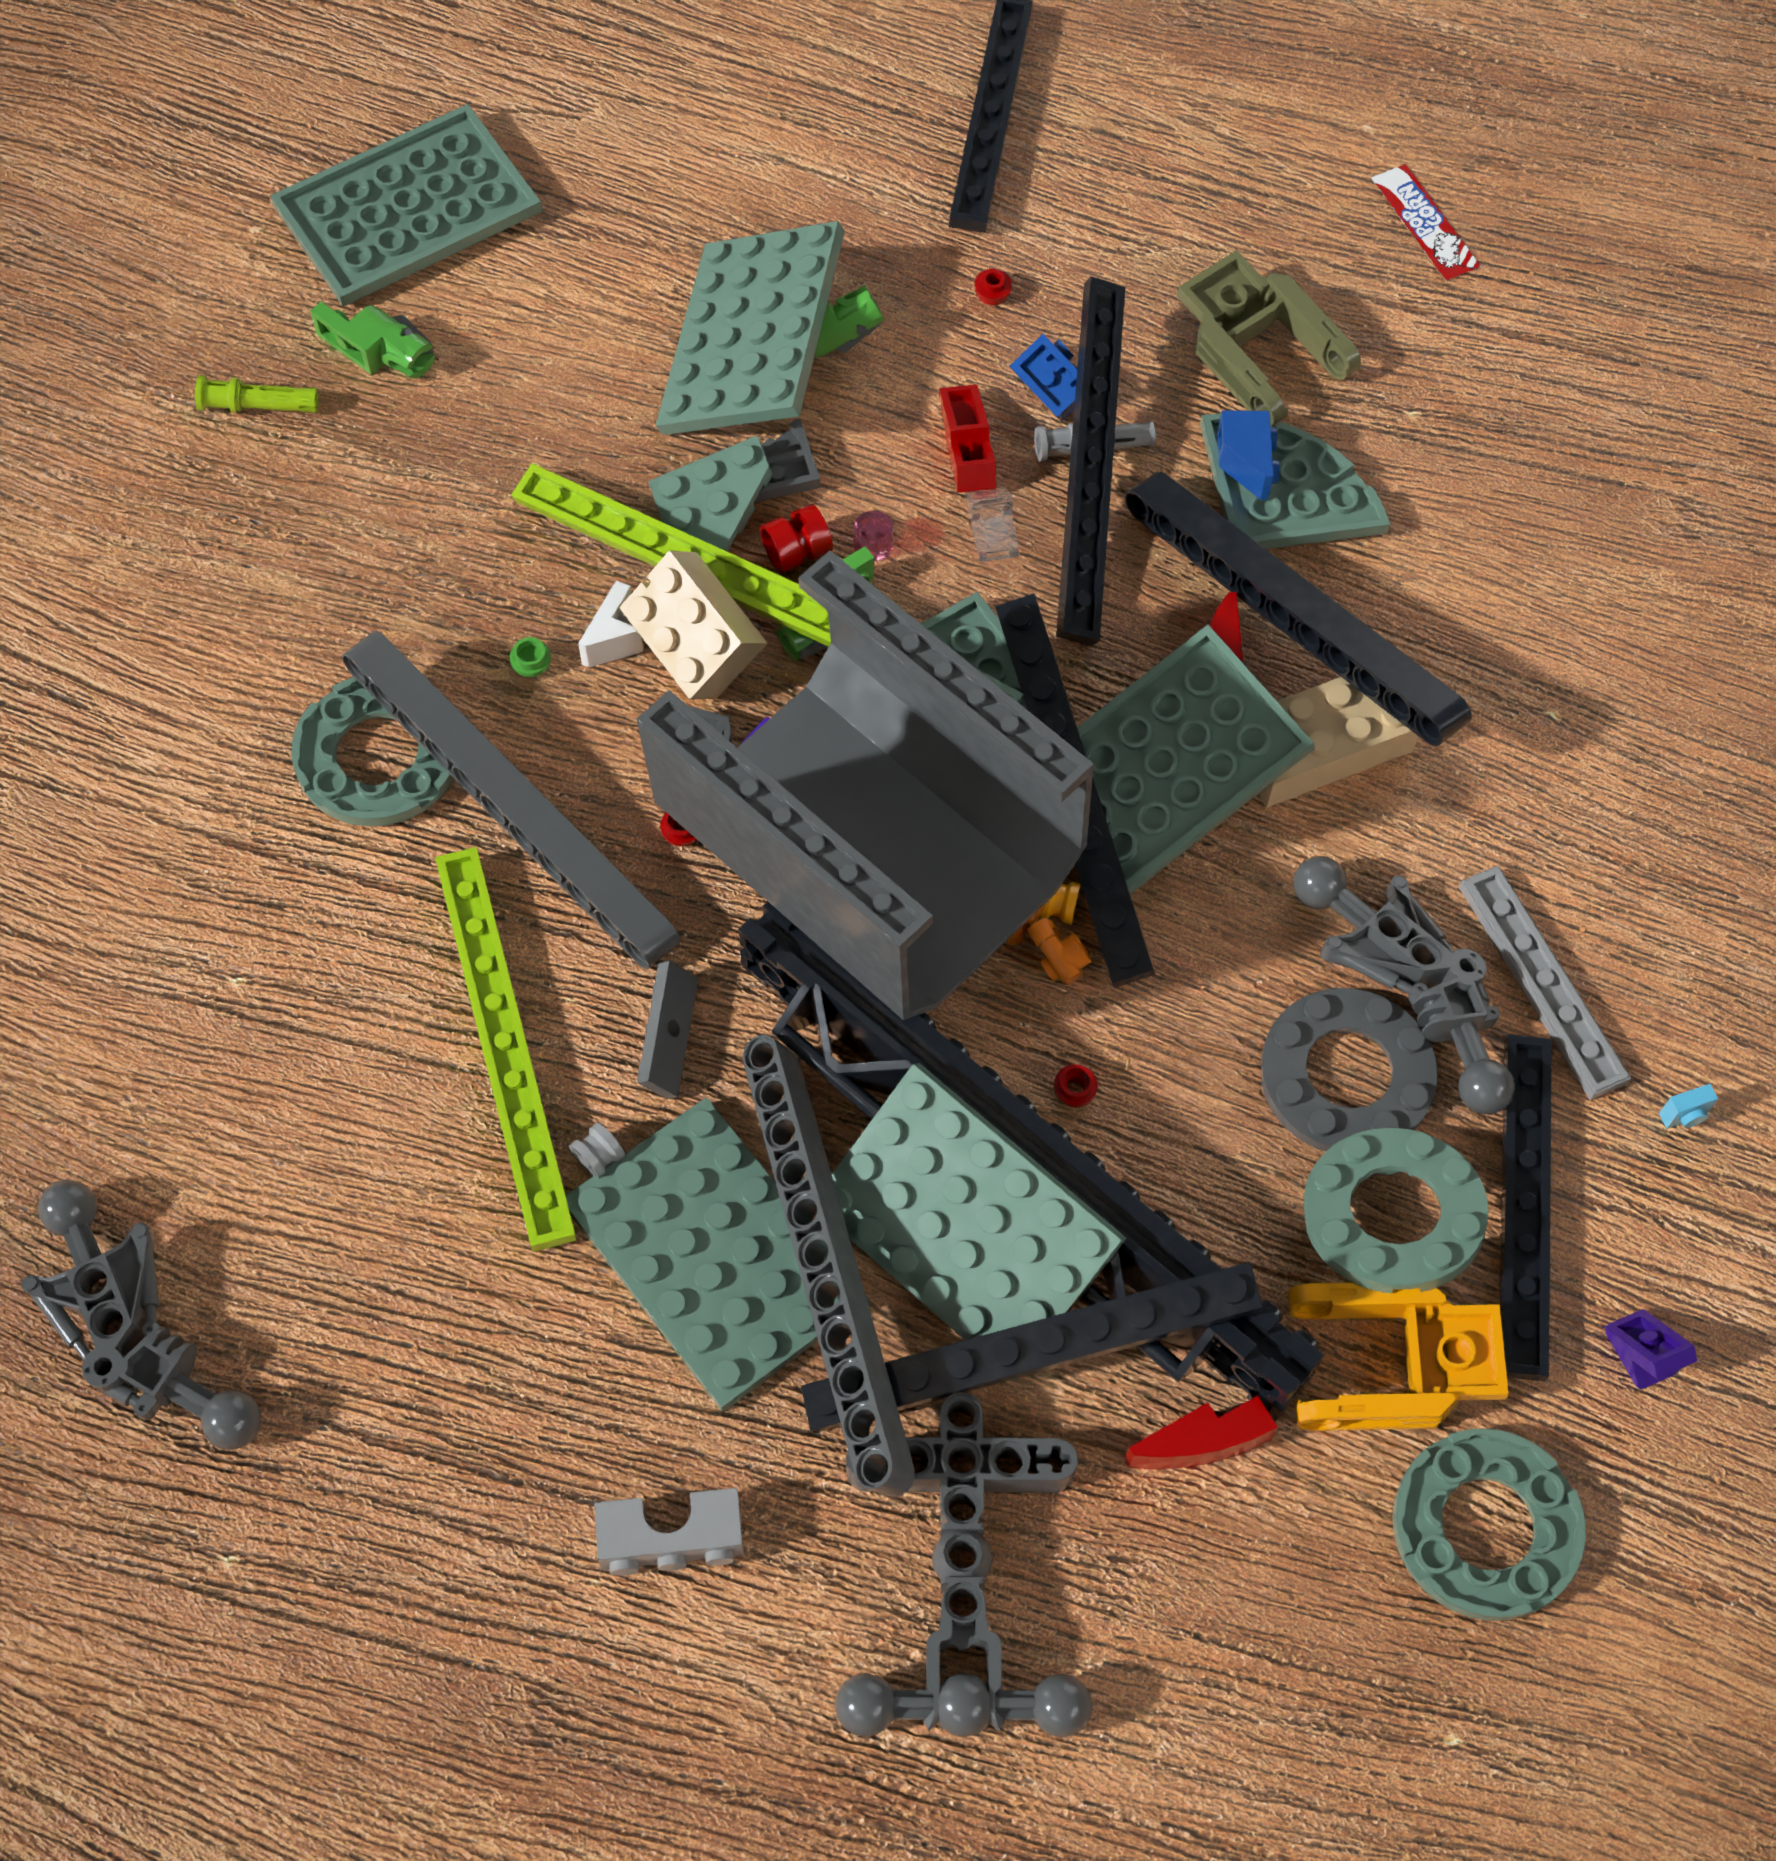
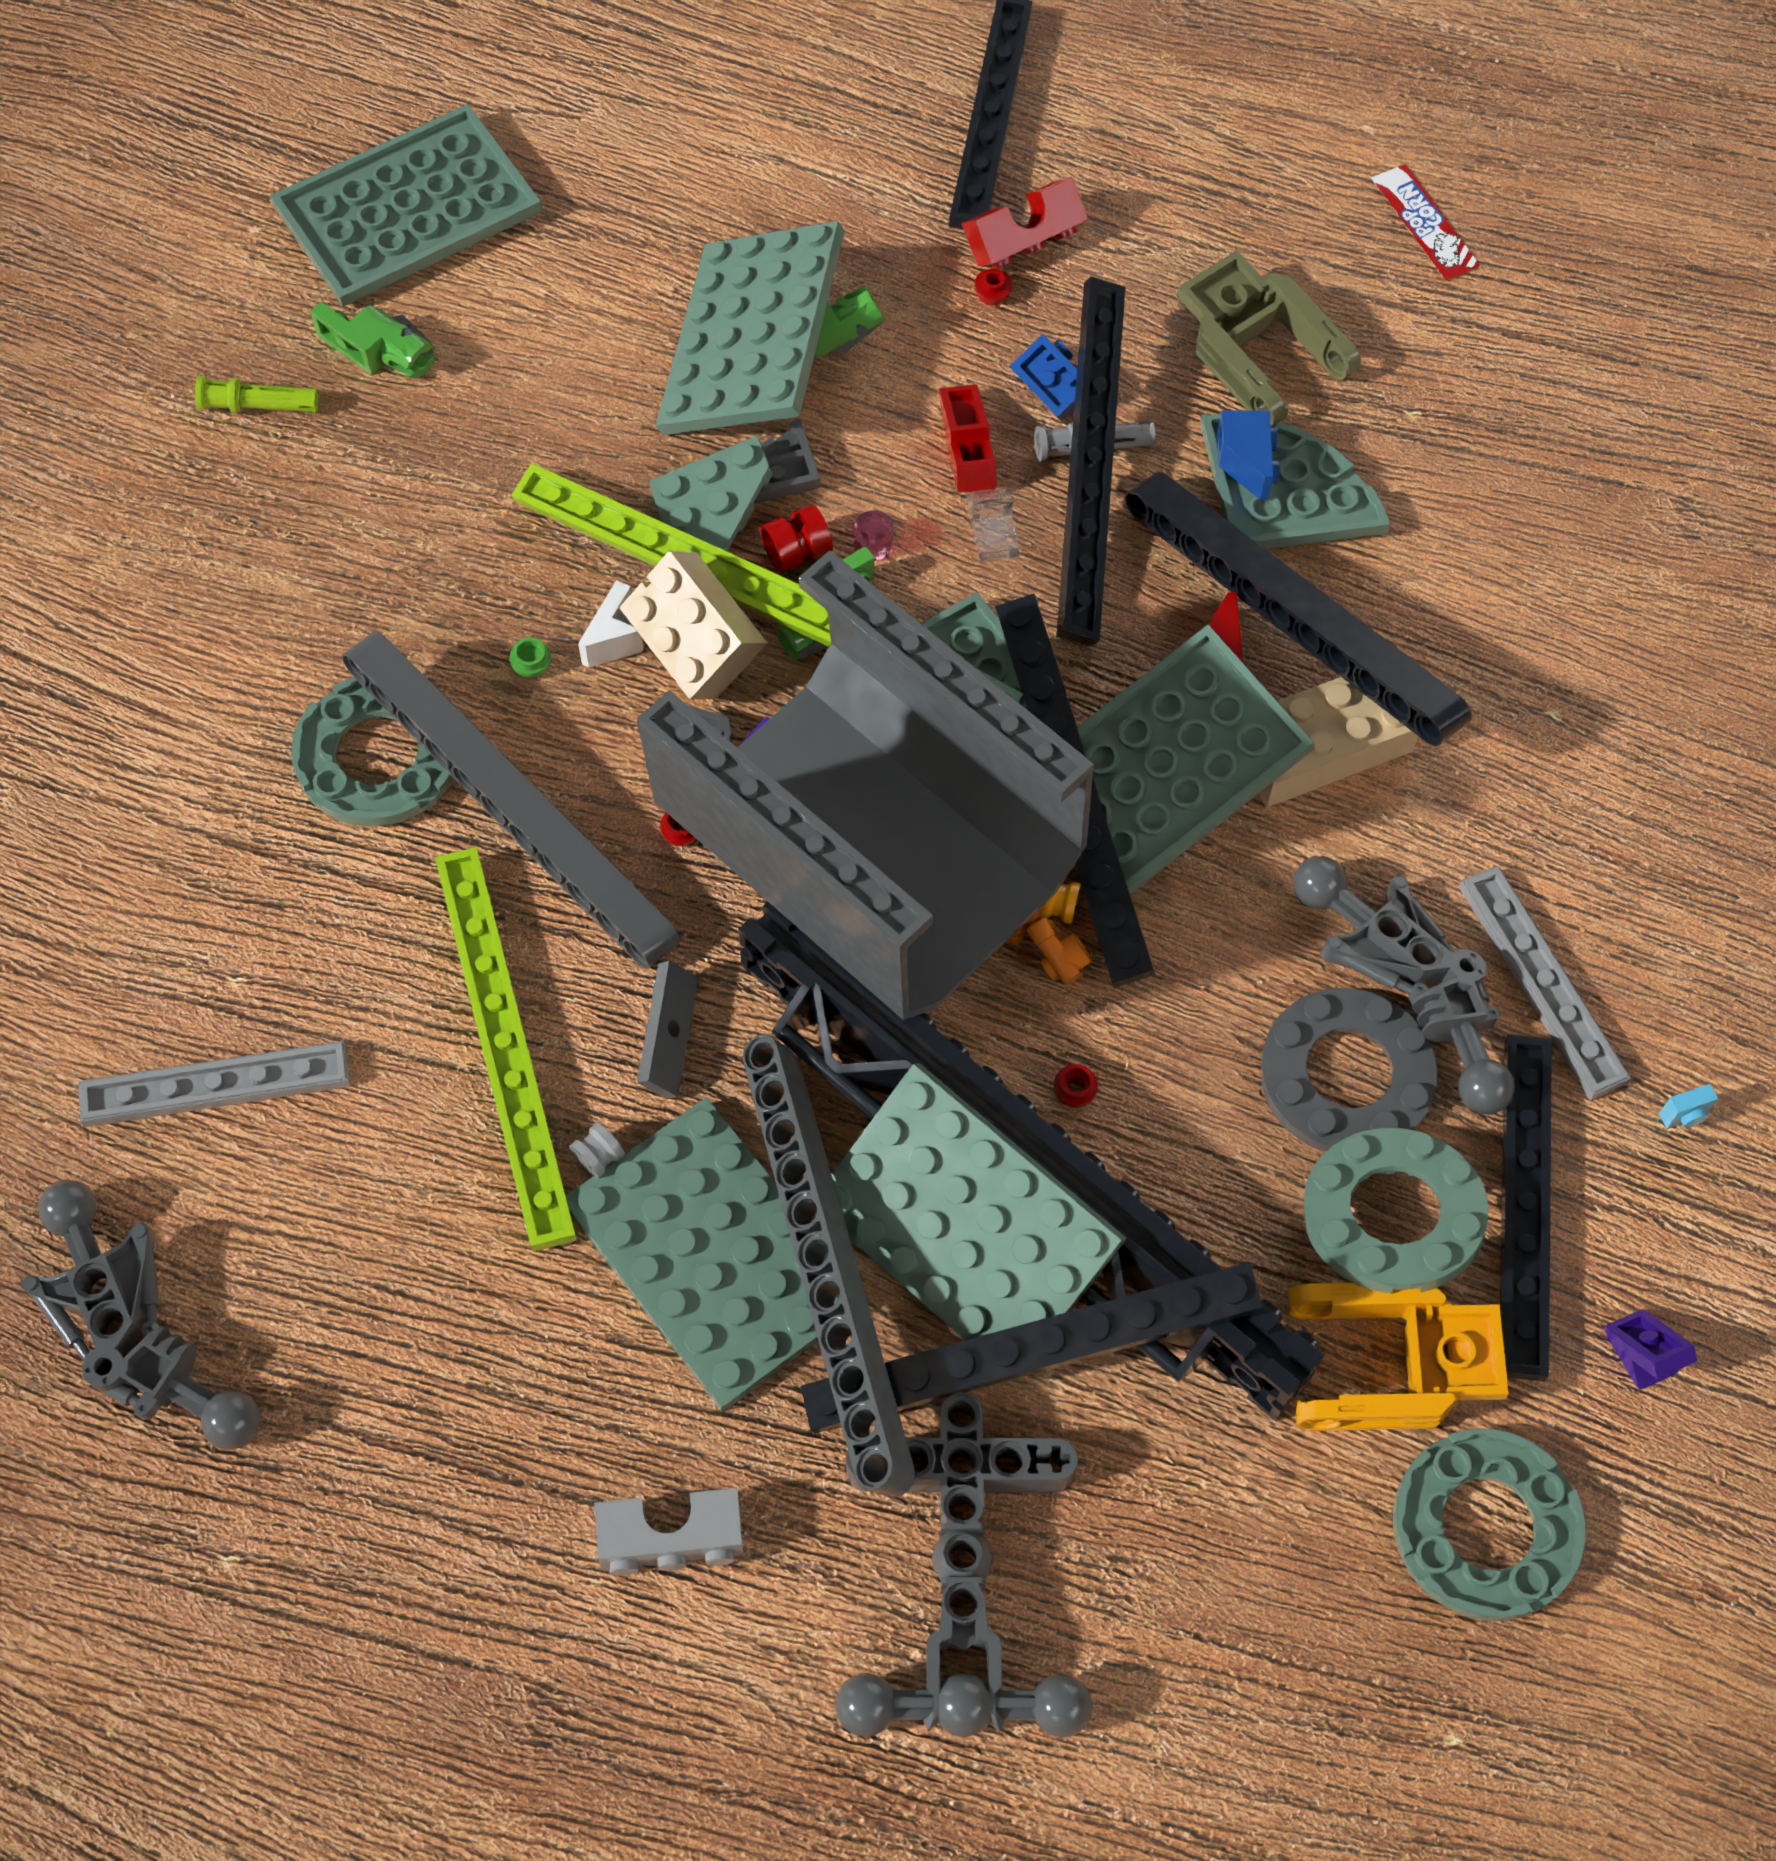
red slope [1124,1395,1278,1470] -> none
none -> light grey tile [78,1041,350,1128]
none -> arch [961,177,1088,269]

